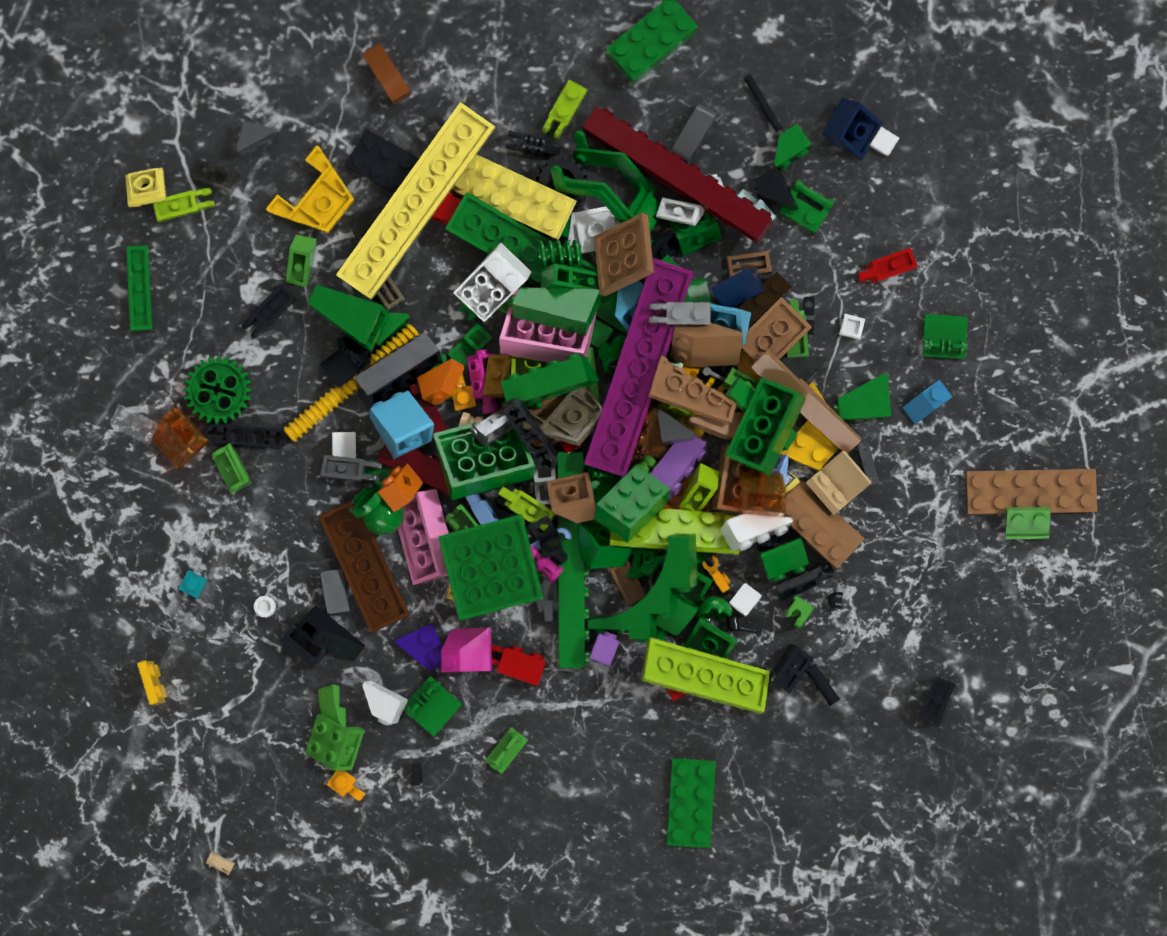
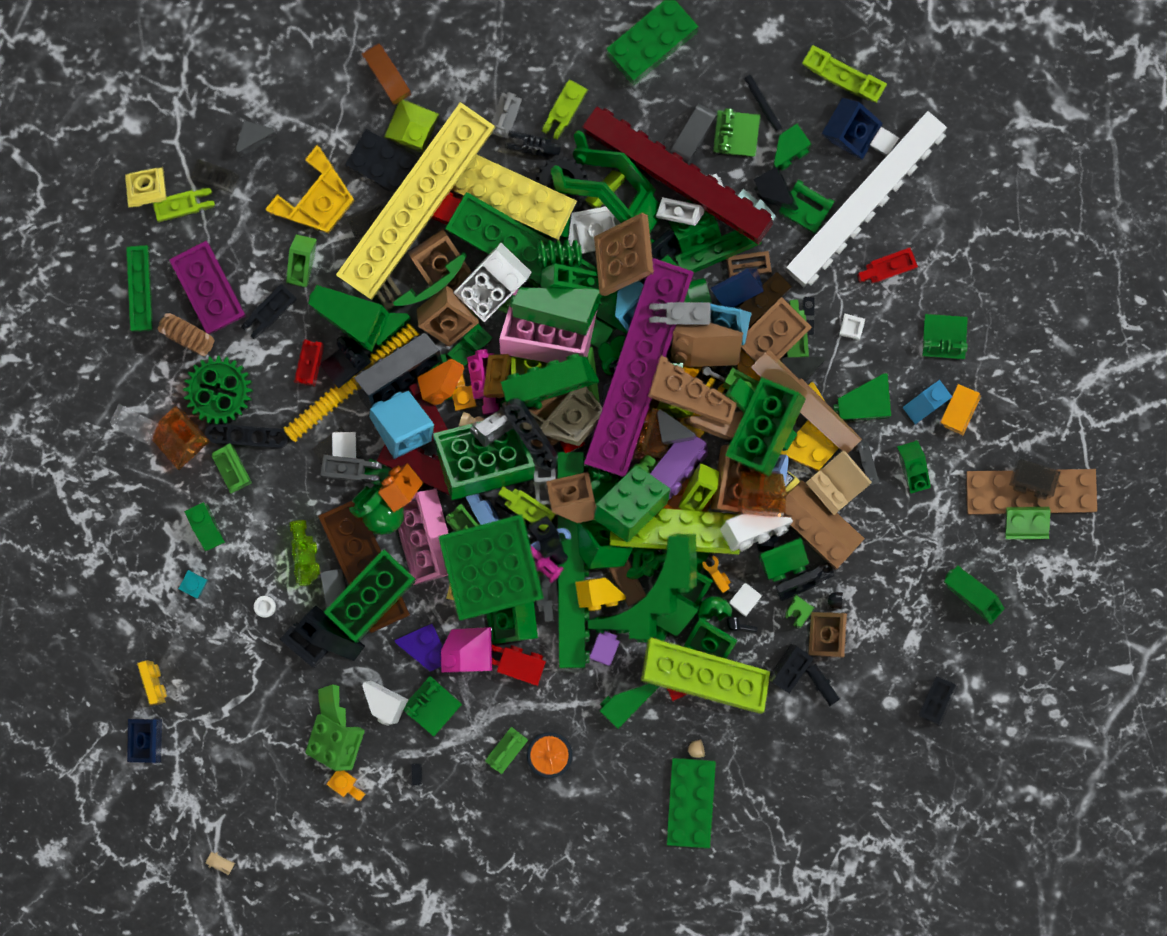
none -> dark blue slope [127,719,162,763]
none -> medium nougat gear [157,313,215,356]
none -> magenta plate [169,240,246,335]
none -> green slope [184,502,225,552]
none -> clear neon green brick [289,520,320,586]
none -> red hinge [294,339,324,387]
none -> green brick [324,549,417,643]
none -> lime slope [384,100,440,153]
none -> green slope [393,253,467,306]
none -> medium nougat slope [408,229,472,291]
none -> medium nougat slope [417,285,479,347]
none -> green slope [487,602,538,645]
none -> light grey hinge [491,92,522,139]
none -> orange wheel [527,732,572,778]
none -> yellow slope [575,578,626,611]
none -> lime slope [585,170,624,209]
none -> green slope [600,683,660,729]
none -> green plate [675,230,762,273]
none -> tan hinge [688,740,705,758]
none -> bright green hinge [713,109,760,157]
none -> white brick [785,111,947,287]
none -> lime slope [802,45,887,103]
none -> medium nougat slope [809,612,847,658]
none -> green slope [897,440,931,494]
none -> light orange hinge [940,384,981,435]
none -> green slope [944,565,1005,625]
none -> clear smoke brick [1009,458,1061,500]

